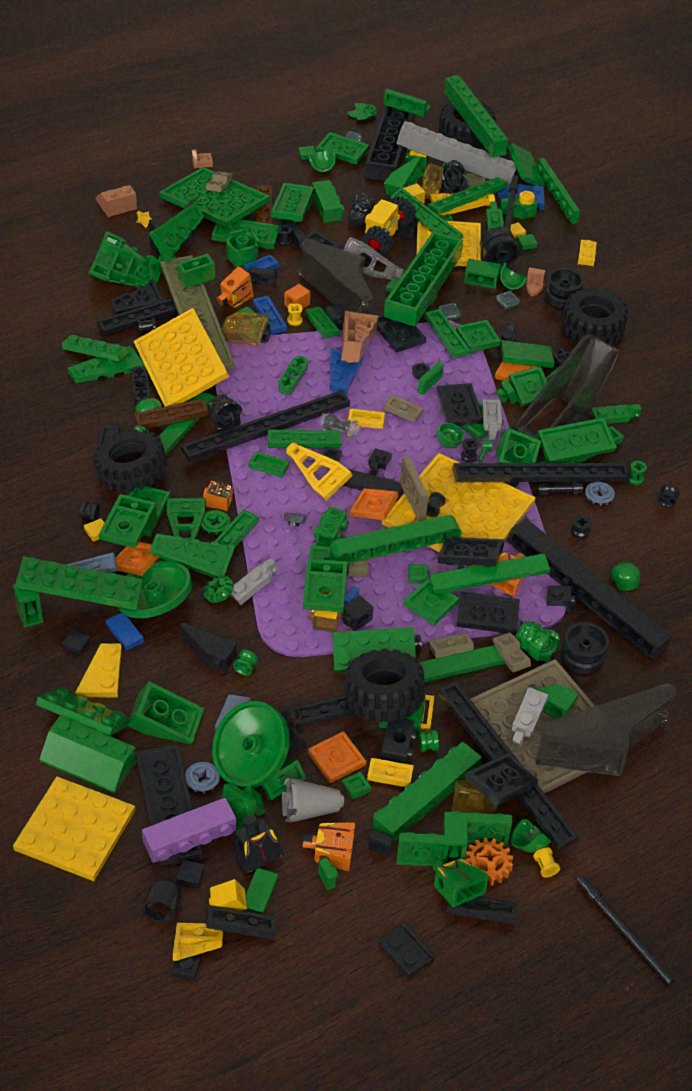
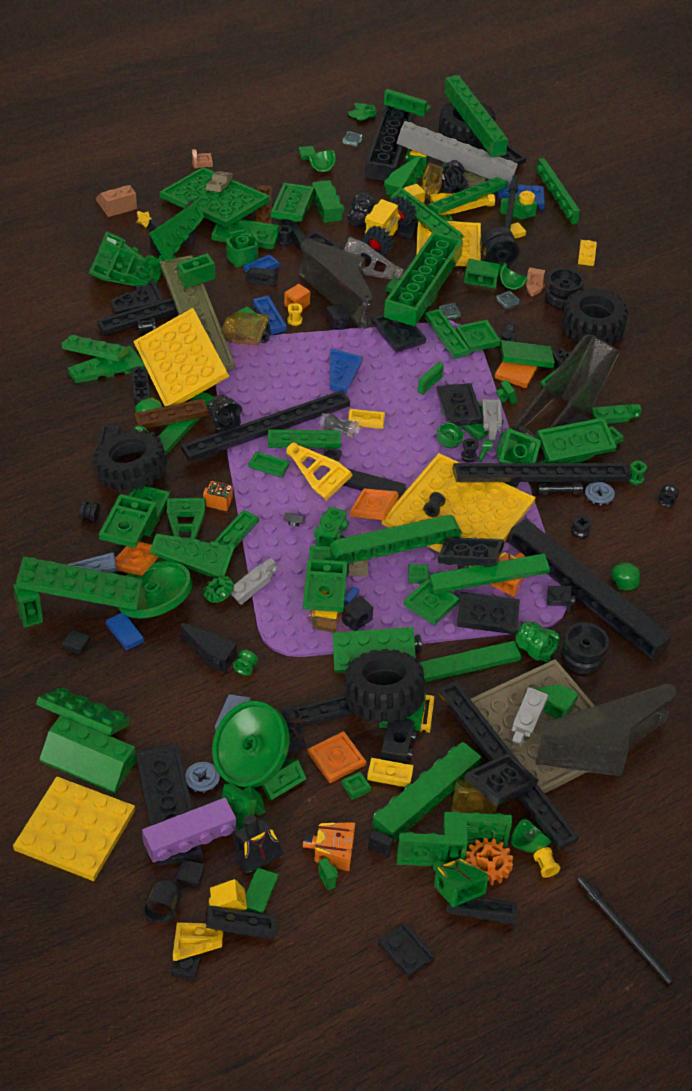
yellow wing [75,644,122,698] -> none
yellow tile [84,518,104,542] -> none
green slope [127,681,204,745] -> none
green gear [201,510,230,535] -> none
orange torso [216,266,254,307] -> none
green beam [279,356,308,394] -> none
light grey cone [282,778,344,823] -> none
green tile [305,307,340,338] -> none
green plate [316,132,370,165] -> none
nougat wedge [341,311,379,363] -> none
black plate [368,448,392,476] -> none
dark tan plate [384,395,424,423] -> none
dark tan tile [400,456,428,521] -> none
black tile [412,363,430,379] -> none
green wheel [418,730,439,752] -> none
dark tan plate [429,632,474,658] -> none
green hinge [486,202,504,231] -> none
dark tan slope [493,632,531,672] -> none
green tile [508,143,545,187] -> none
green plate [508,366,554,407] -> none
green tile [517,234,538,250] -> none

